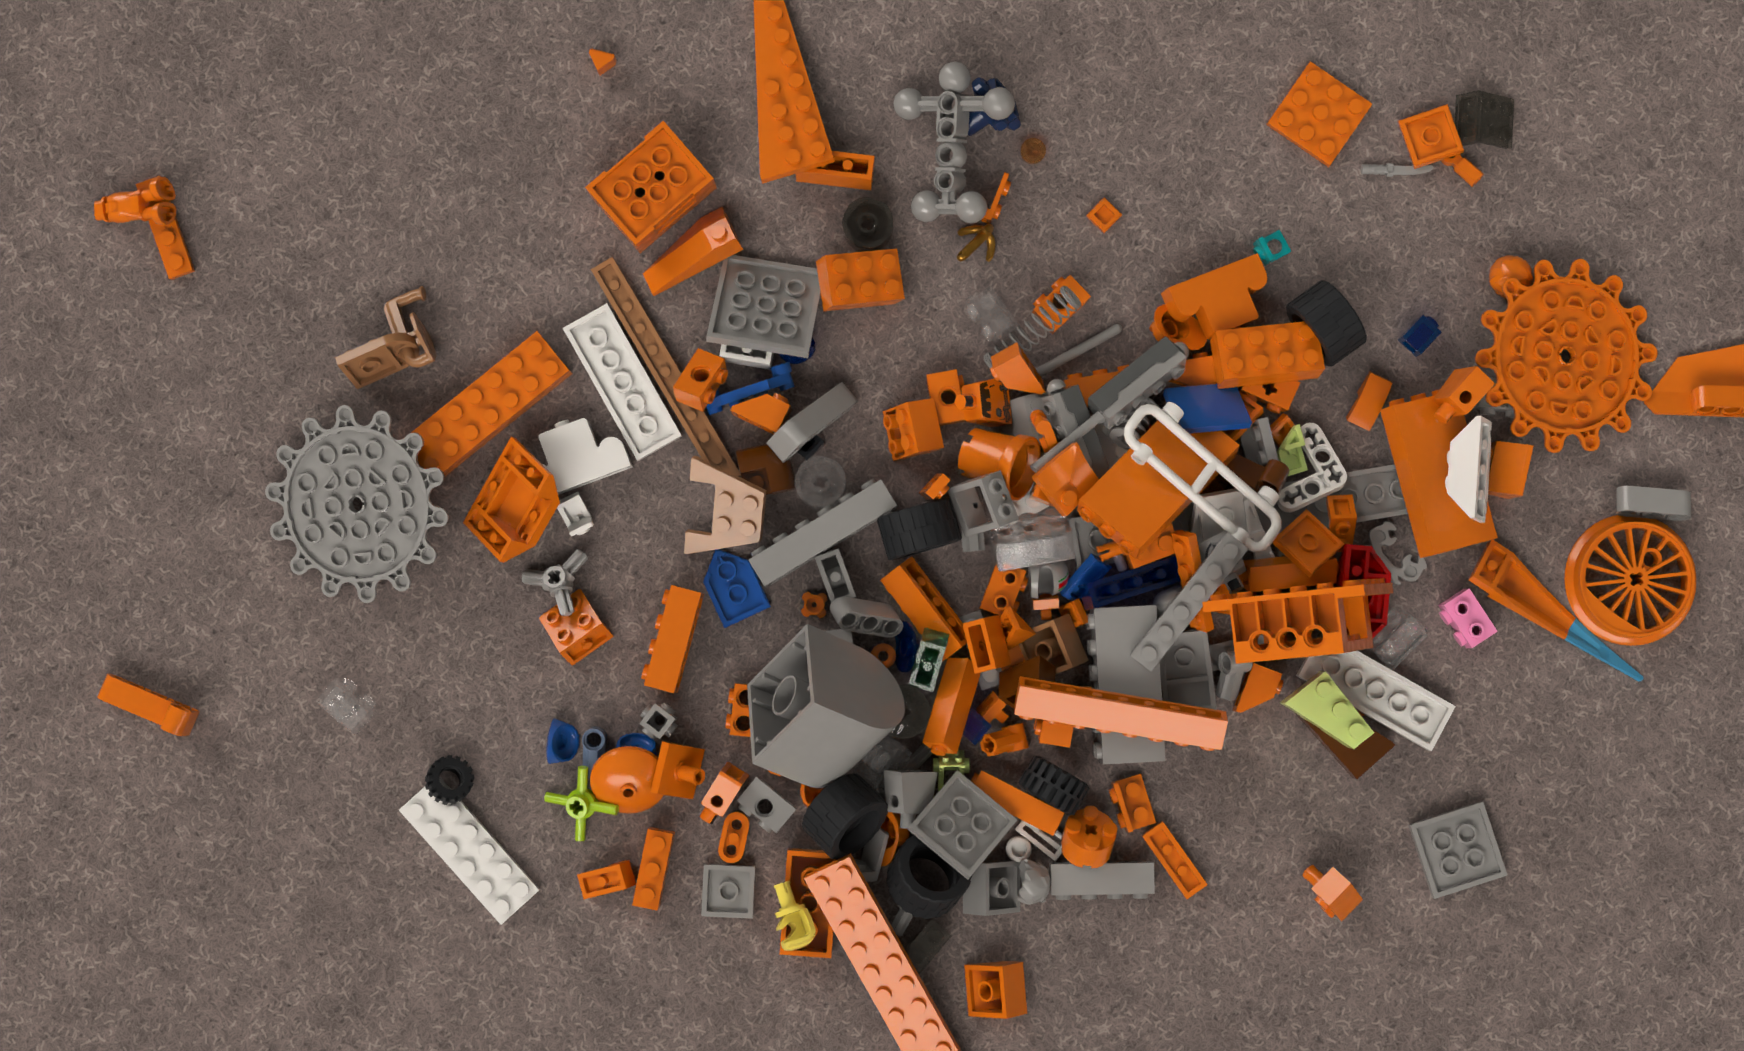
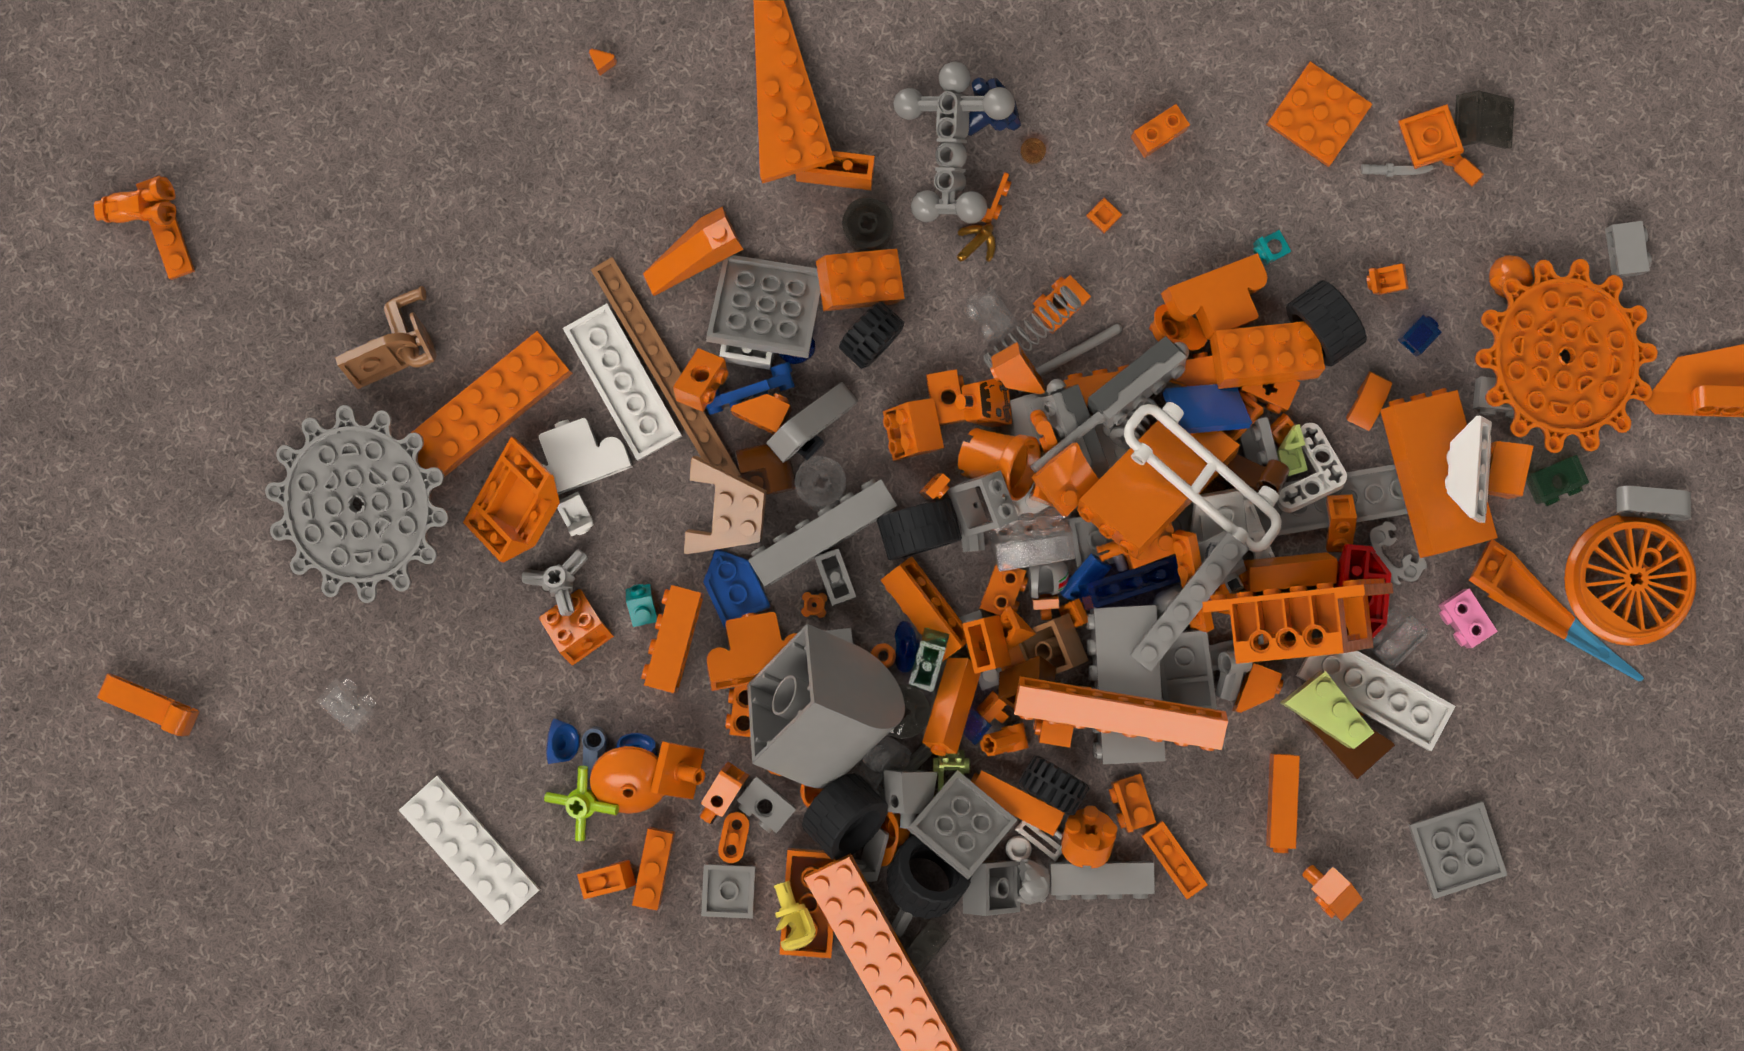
black tyre [425,755,474,805] -> none
orange container [585,121,717,254] -> none
light grey brick [640,702,678,740] -> none
light grey beam [830,597,903,637] -> none
orange slope [964,961,1027,1019] -> none
orange tile [1272,509,1344,577] -> none
orange torso [1434,366,1495,424] -> none
none -> teal bracket [625,584,657,627]
none -> orange brick [707,612,797,691]
none -> black tyre [839,301,905,369]
none -> orange brick [1131,104,1190,158]
none -> orange brick [1266,754,1300,853]
none -> orange bracket [1367,263,1409,295]
none -> clear green brick [1526,455,1589,506]
none -> light grey brick [1605,221,1652,277]

